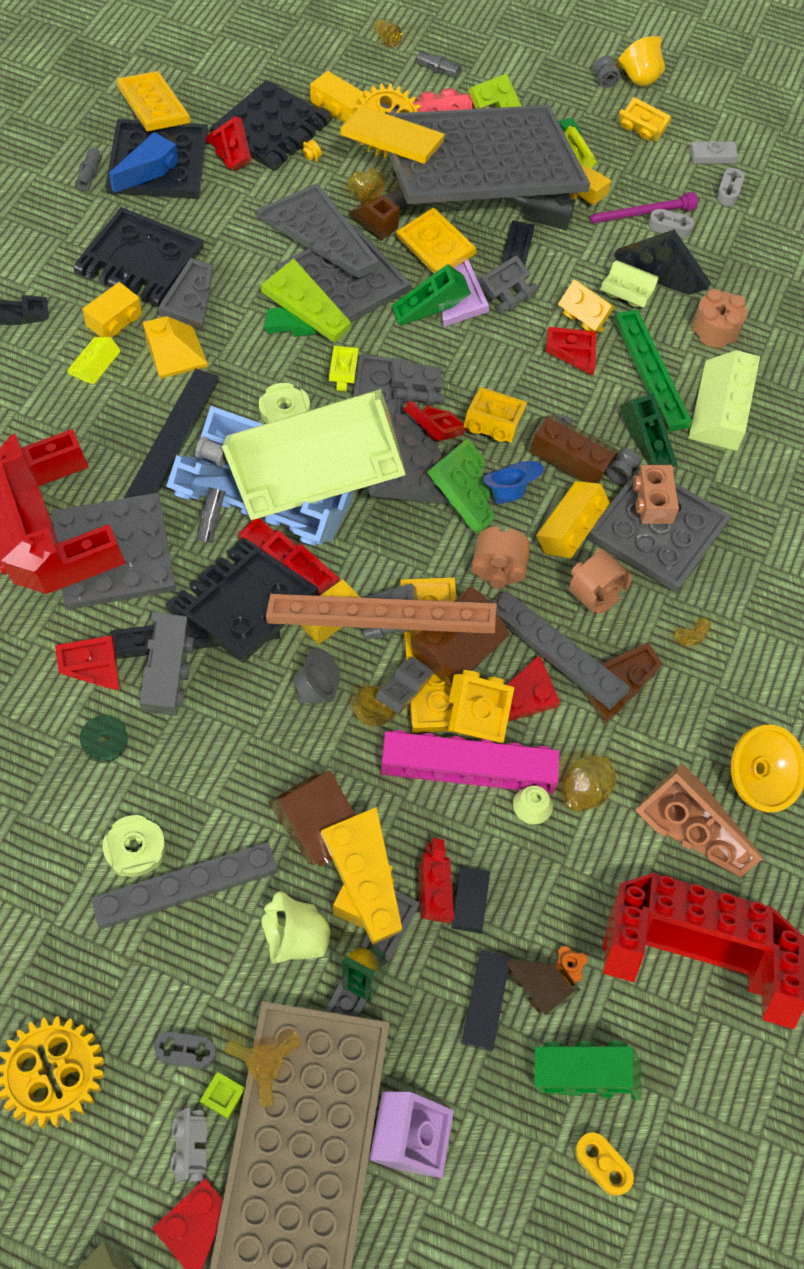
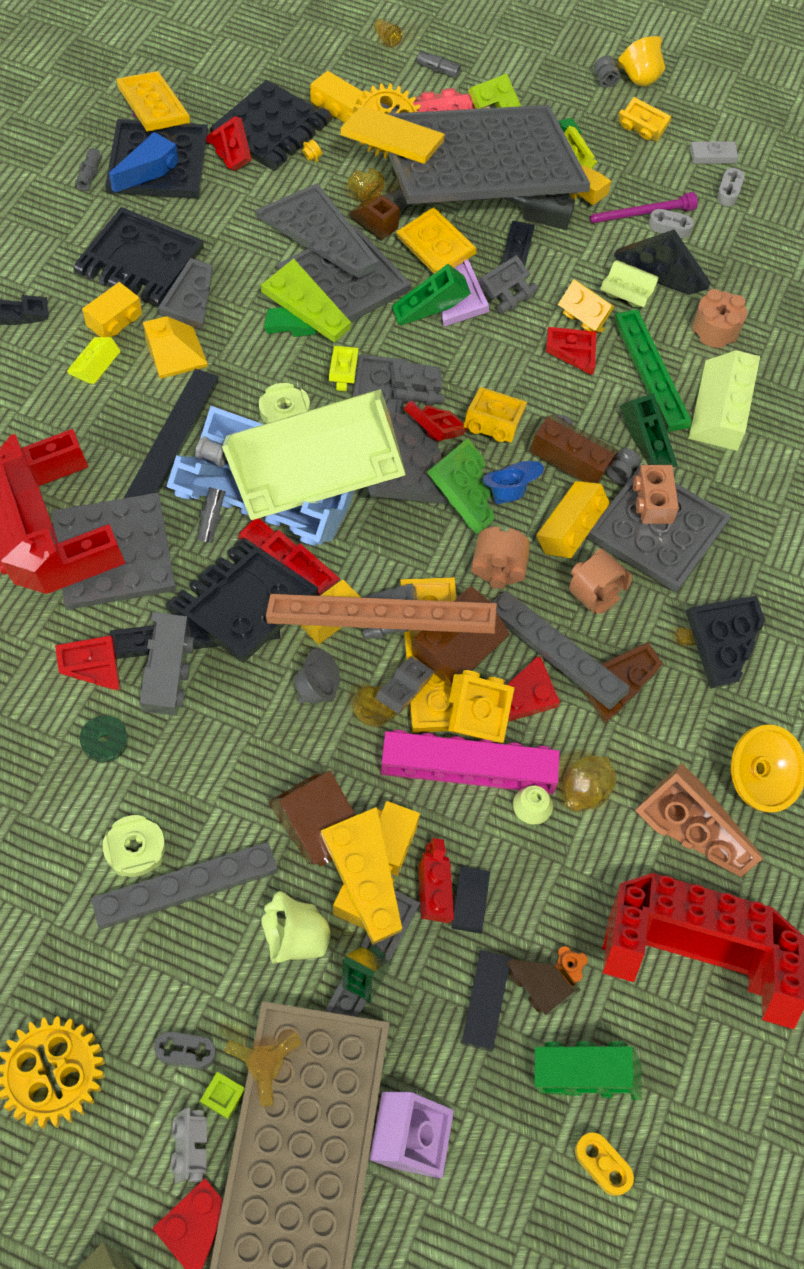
none -> yellow brick [377,801,420,877]
none -> black plate [685,595,765,689]

